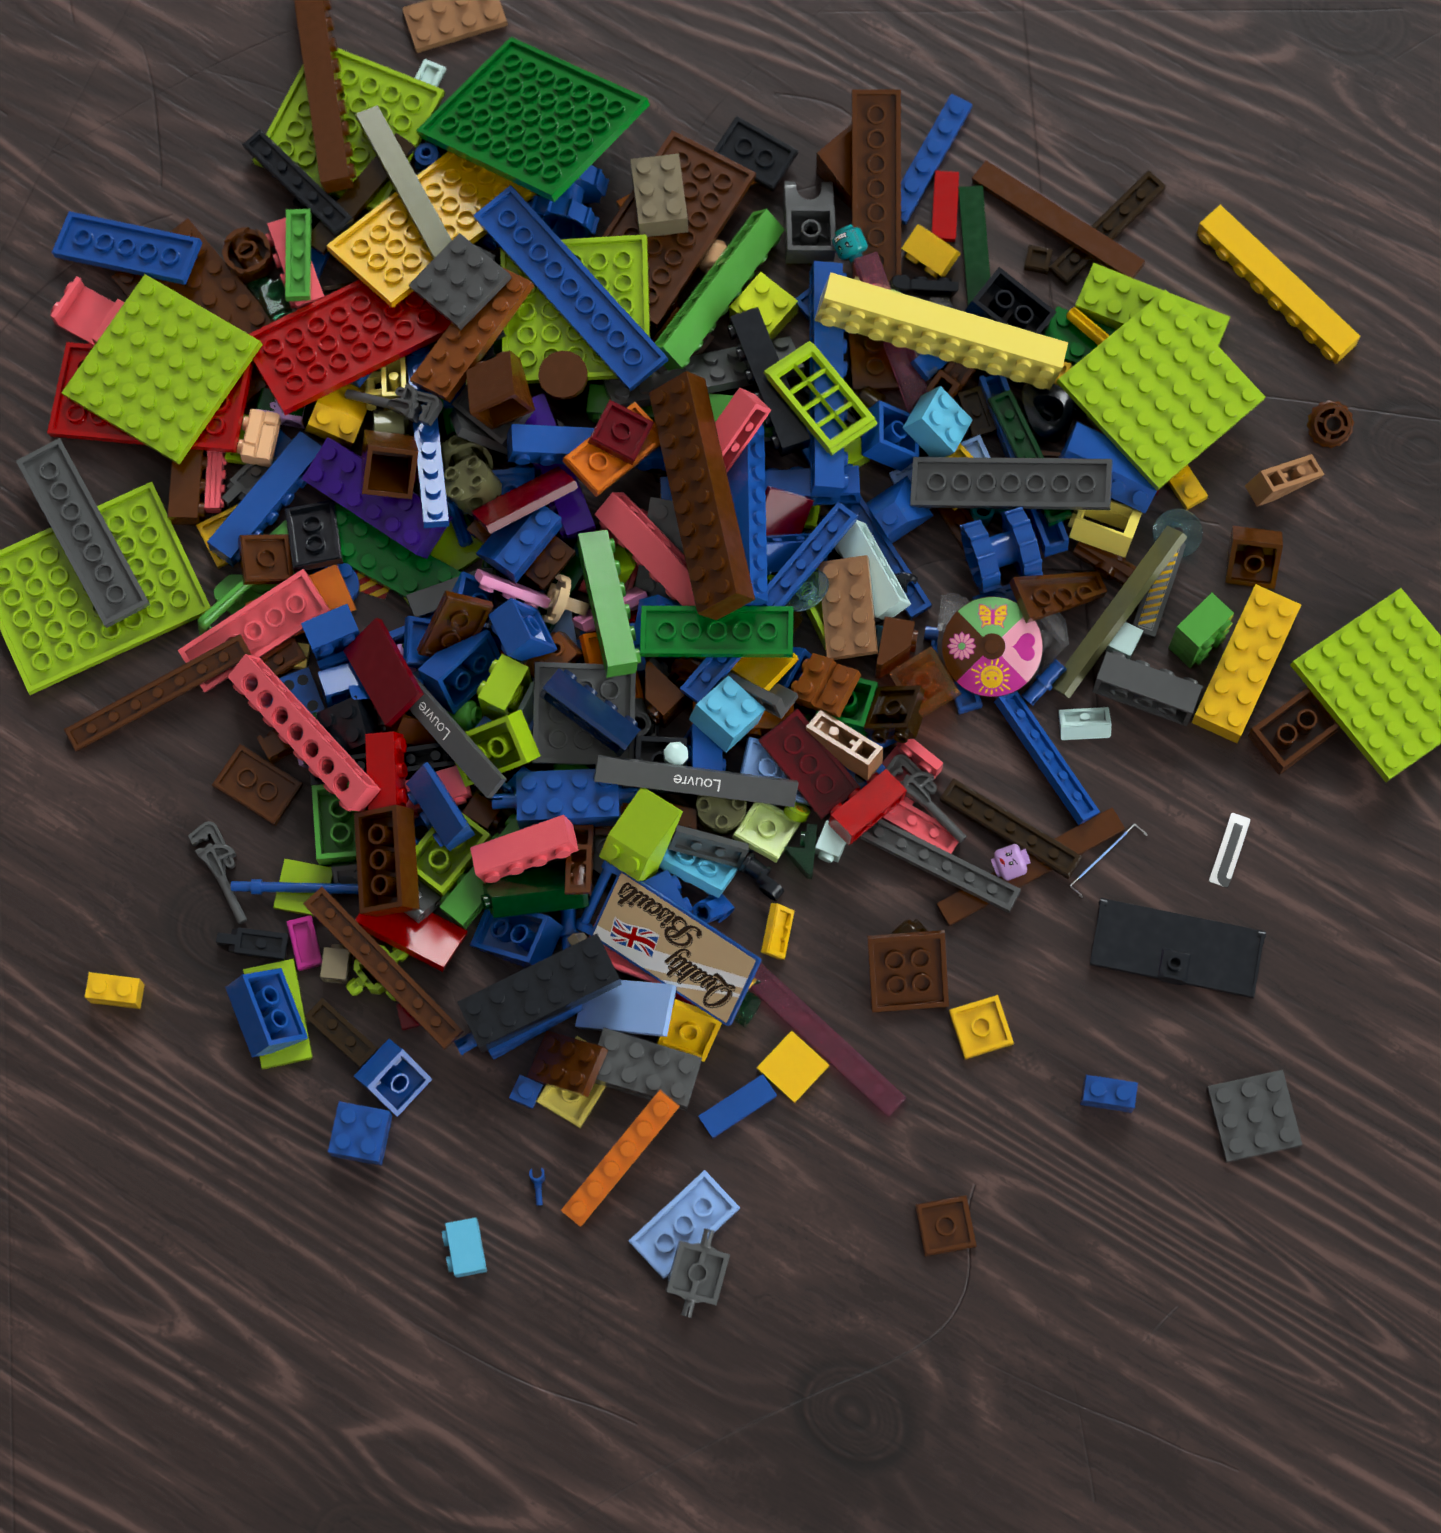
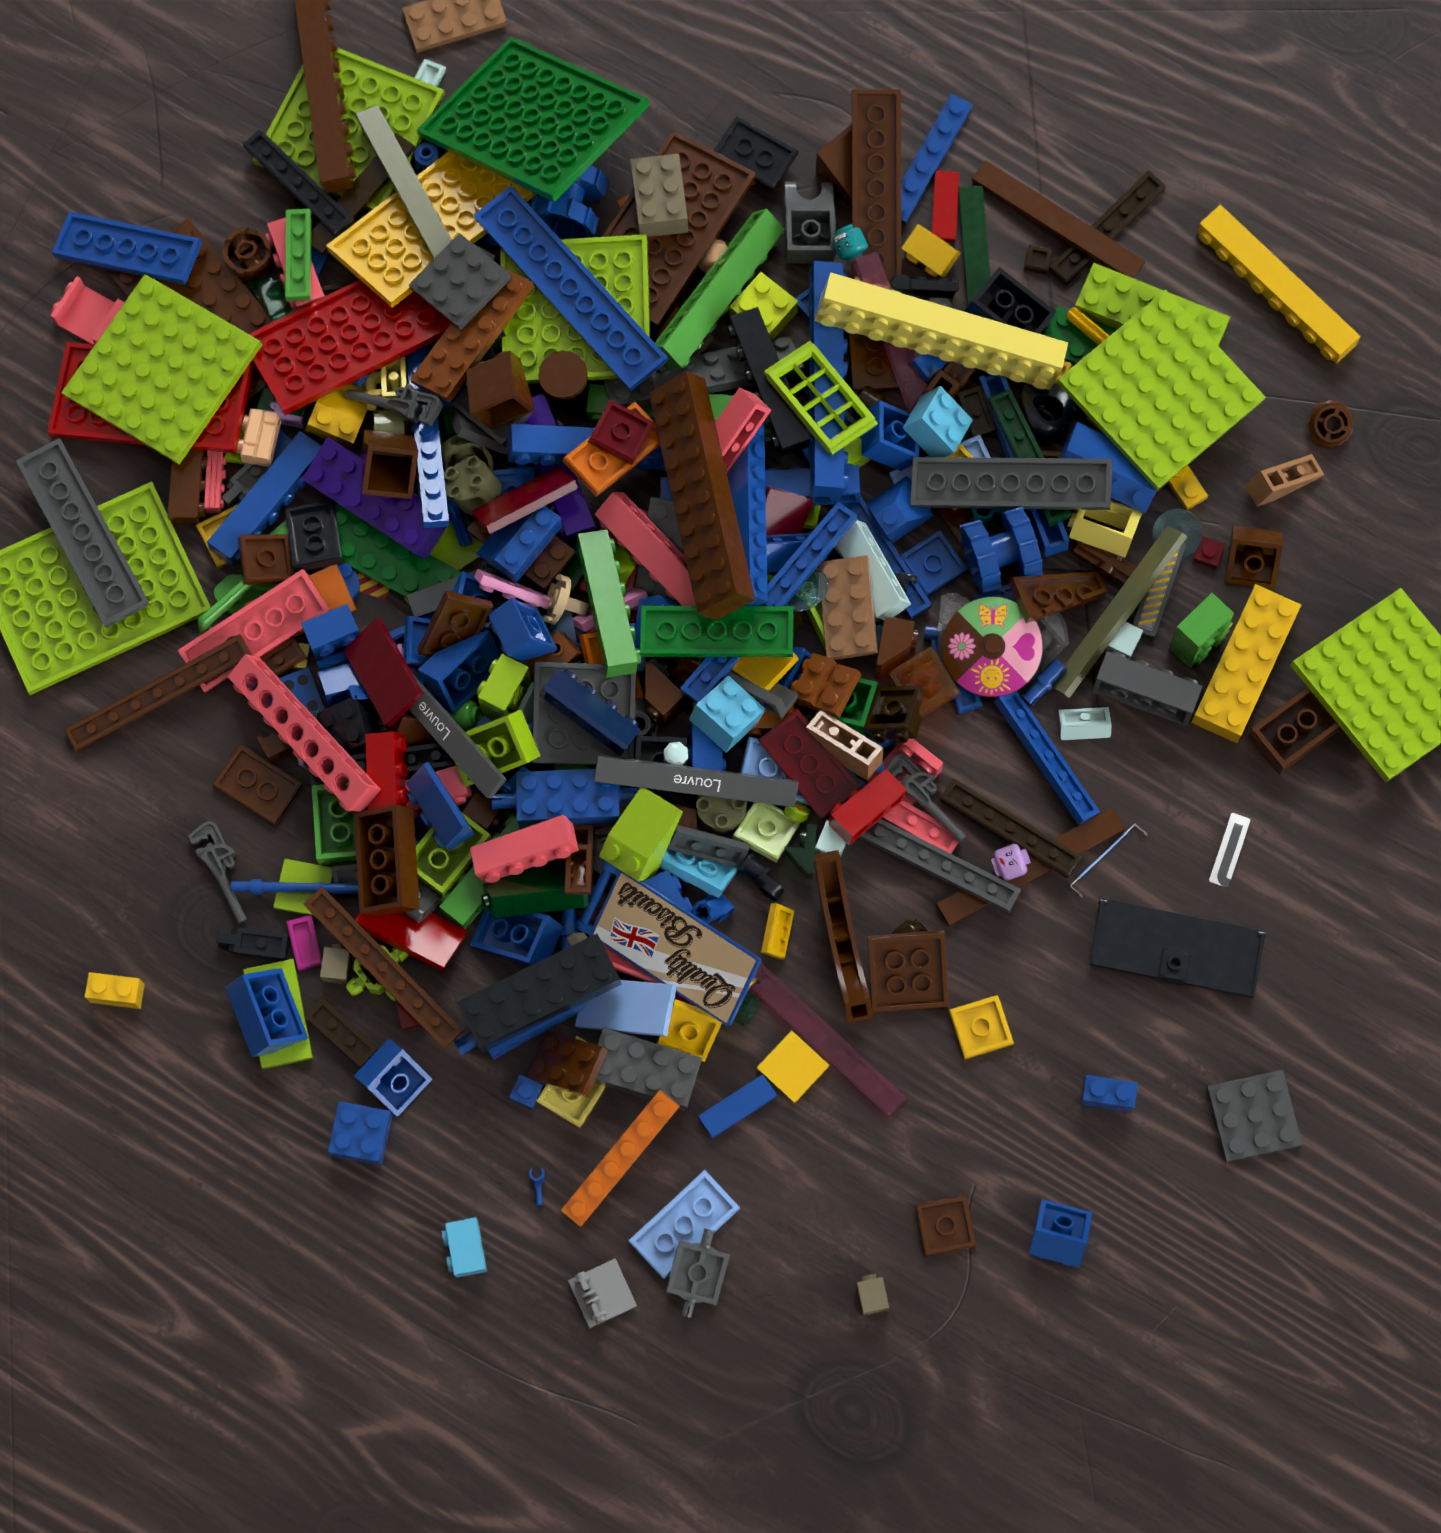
none -> light grey hinge [568,1258,637,1328]
none -> reddish brown arch [813,850,873,1023]
none -> dark tan brick [856,1274,889,1316]
none -> blue tile [900,530,968,597]
none -> blue slope [1029,1199,1092,1268]
none -> dark red plate [1193,536,1225,569]

